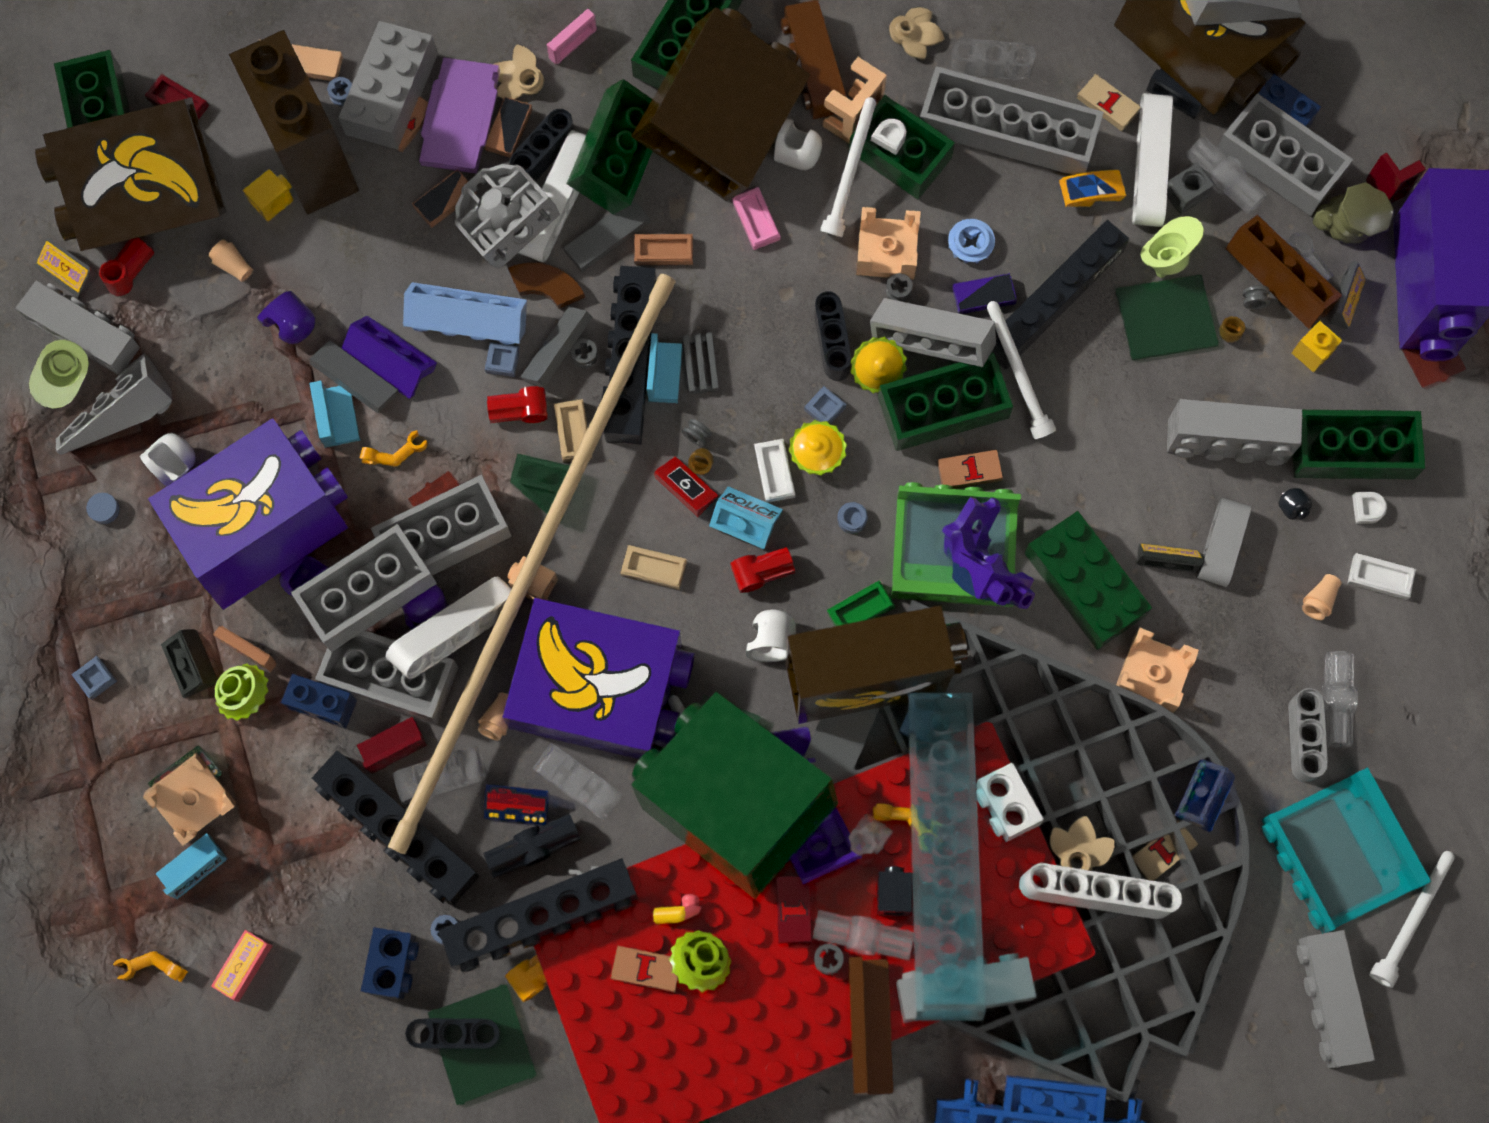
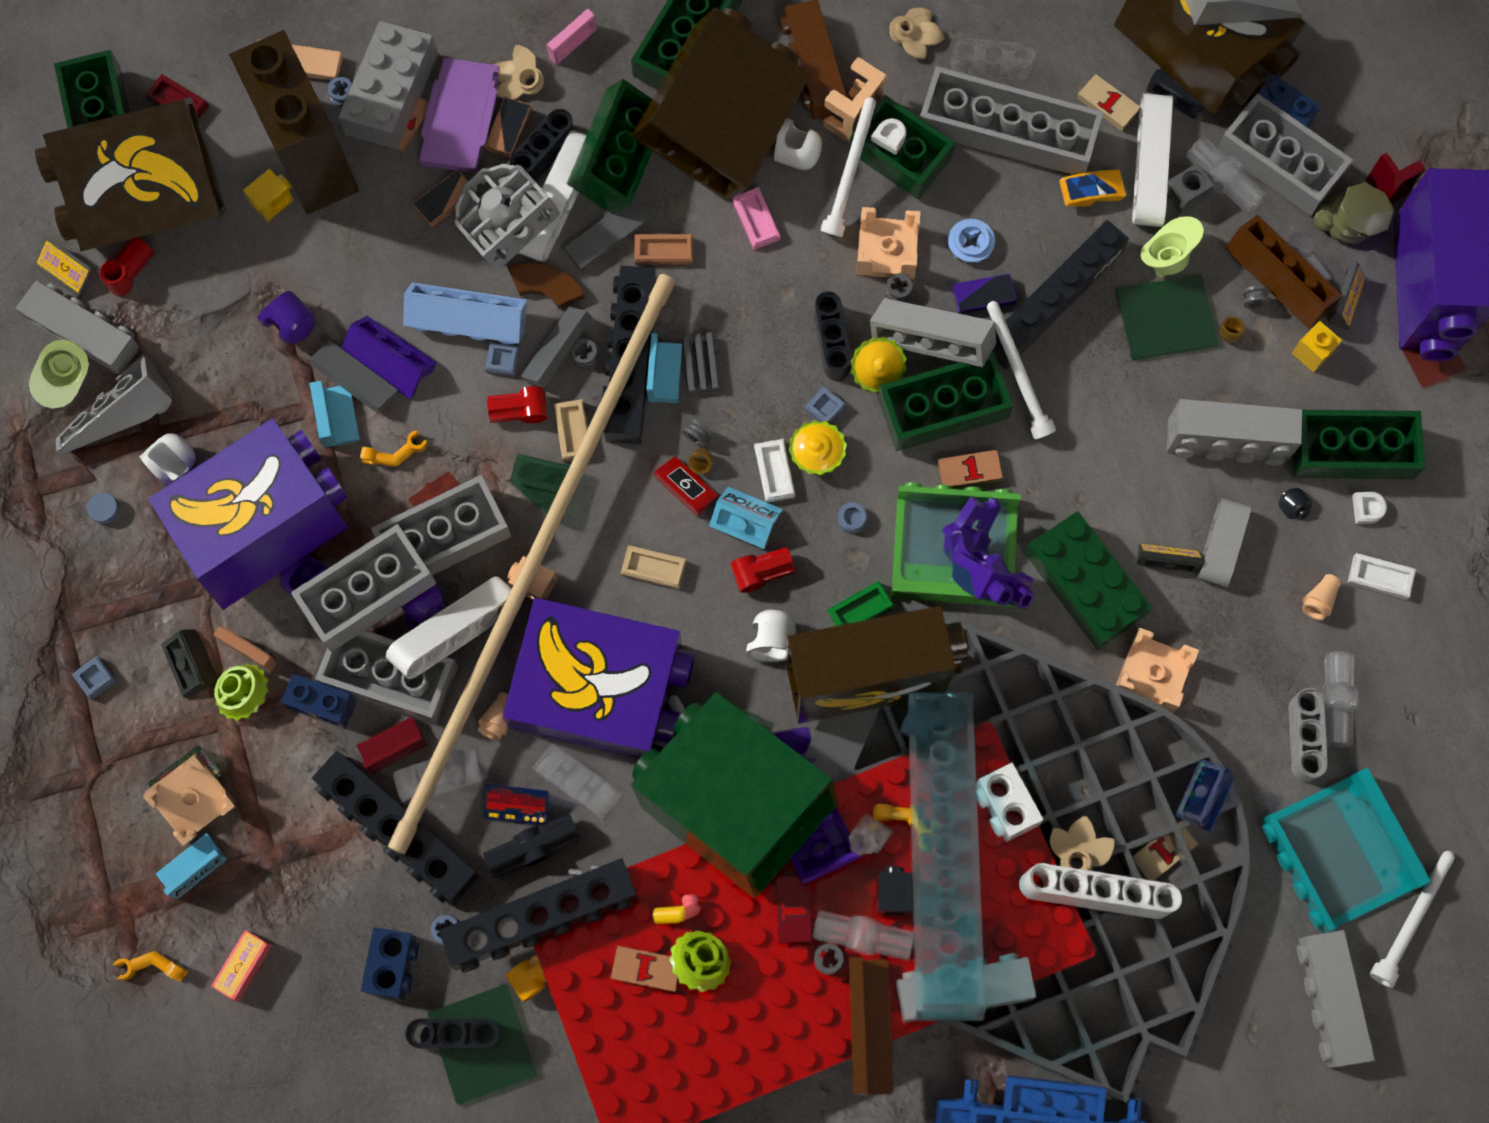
light nougat cone [208,239,253,282] -> none

